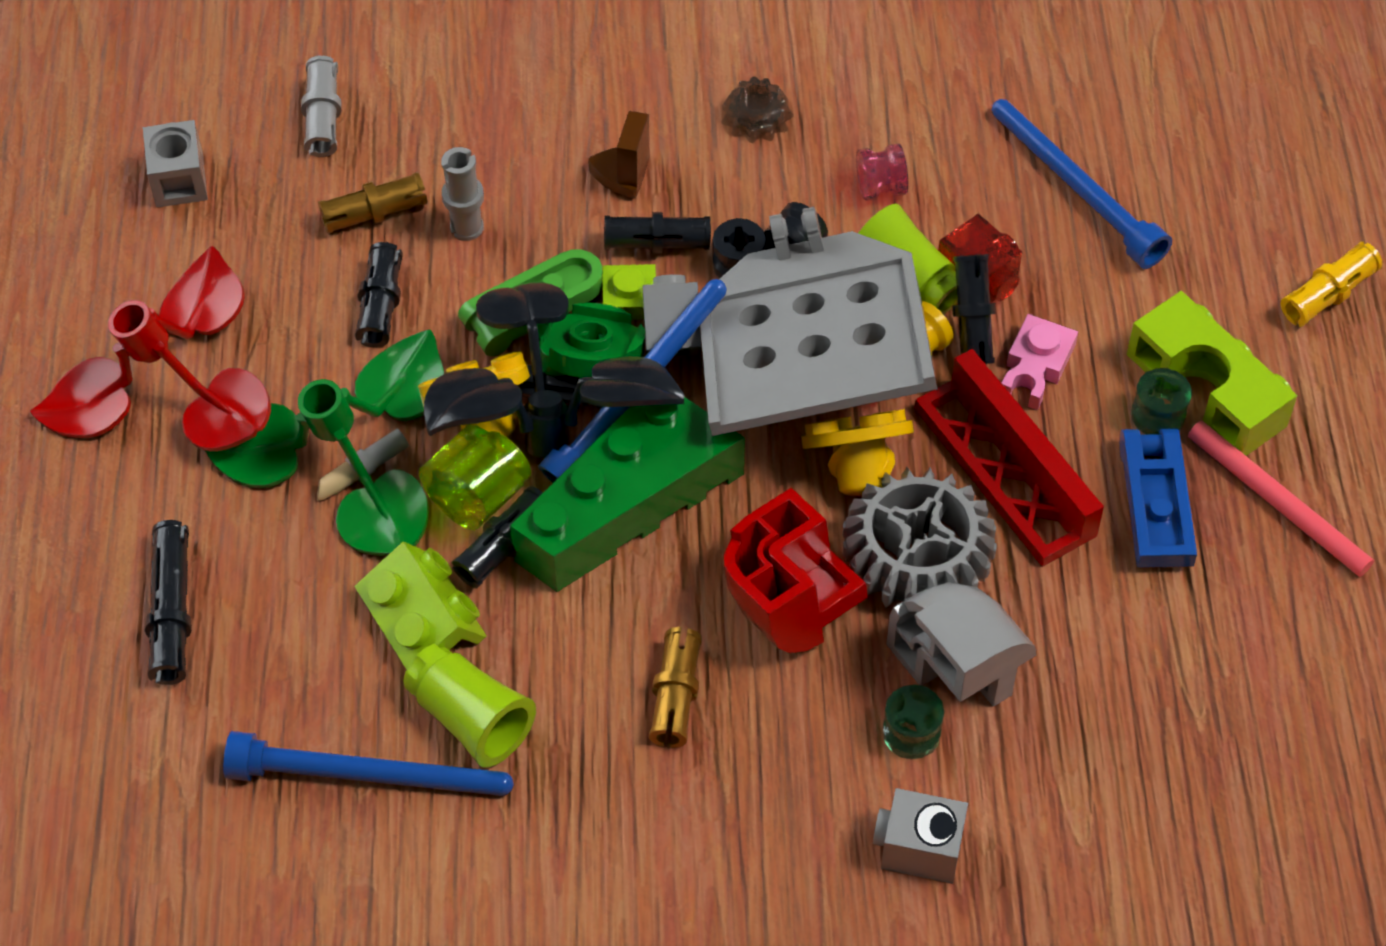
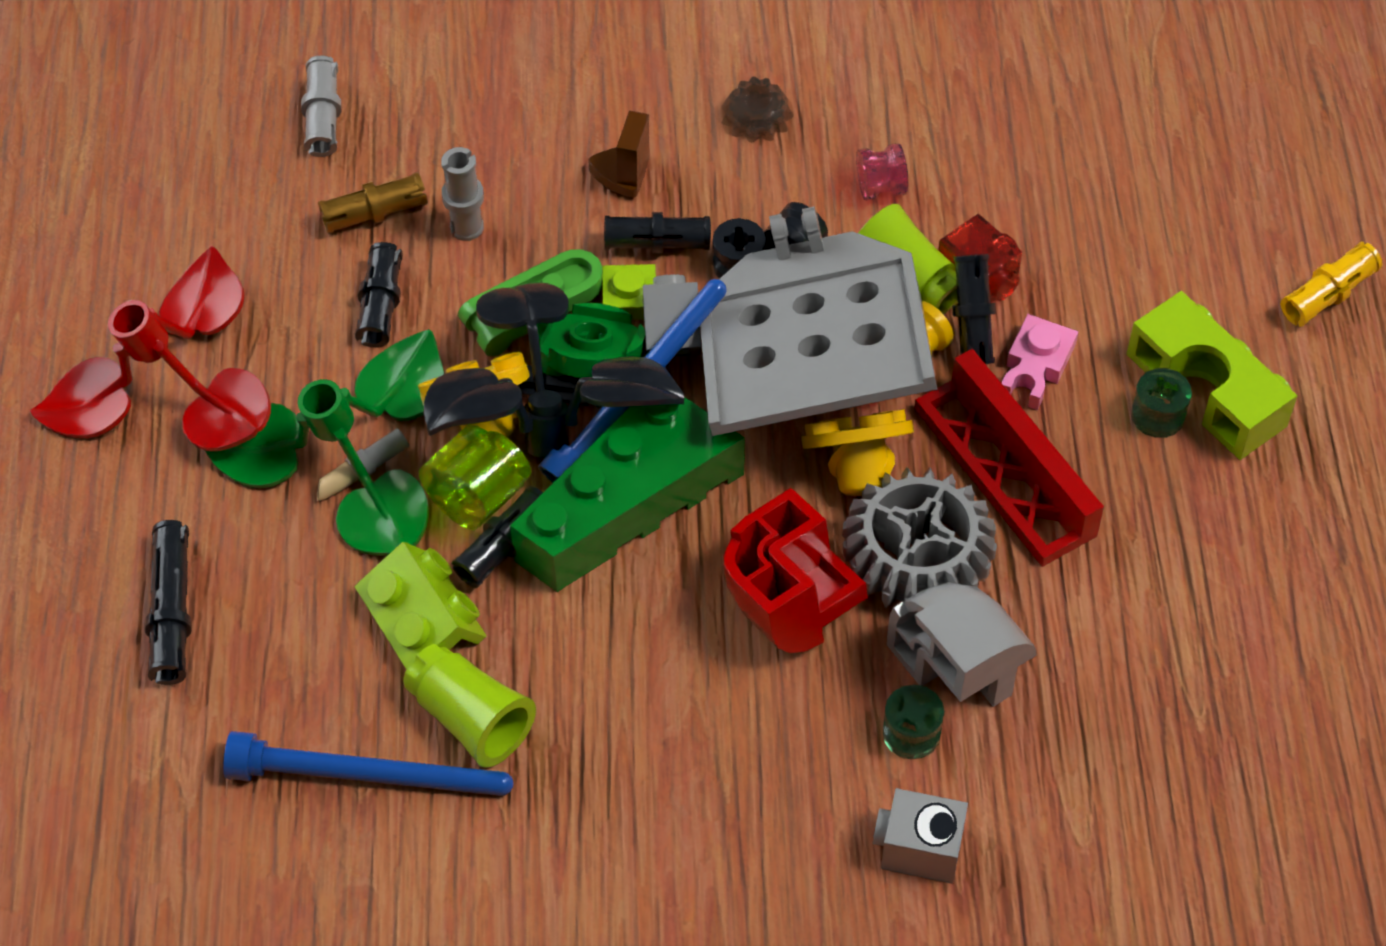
light grey brick [143,120,208,208] -> none
pearl gold pin [649,627,702,748] -> none
blue piece [992,99,1172,269] -> none
blue plate [1119,428,1197,567] -> none
coral bar [1188,420,1374,577] -> none

